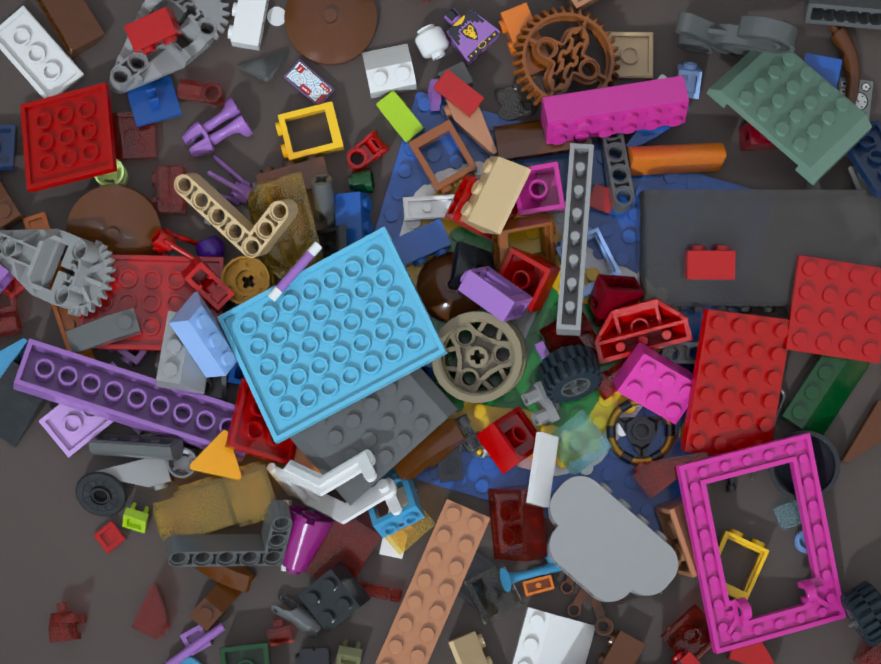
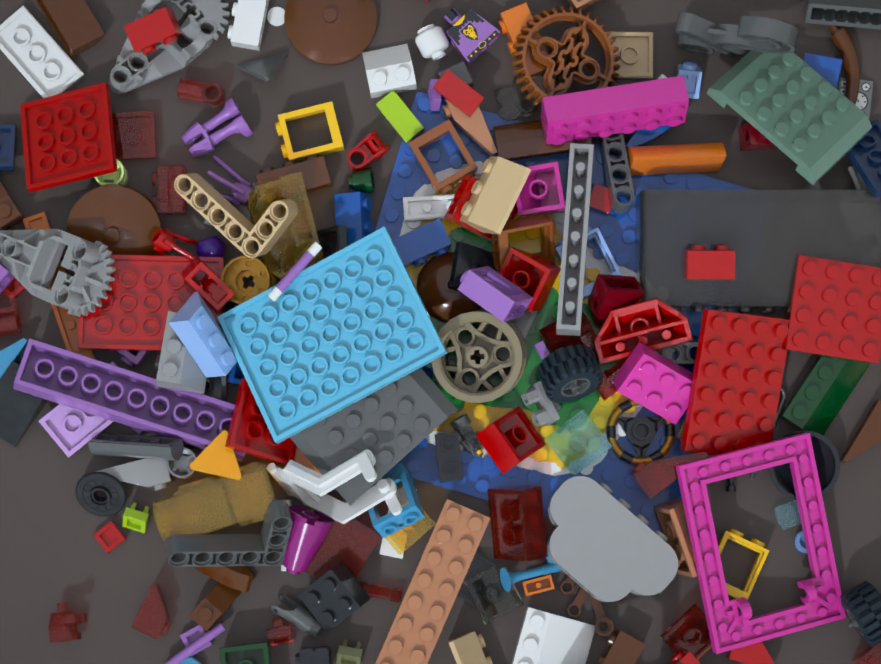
dark grey slope [66,308,142,353] -> none
blue piece [127,76,182,127] -> none
tile [284,59,335,105] -> none
dark grey piece [311,174,336,227] -> none
reddish brown slope [394,419,467,481] -> none
white tile [526,432,559,507] -> none

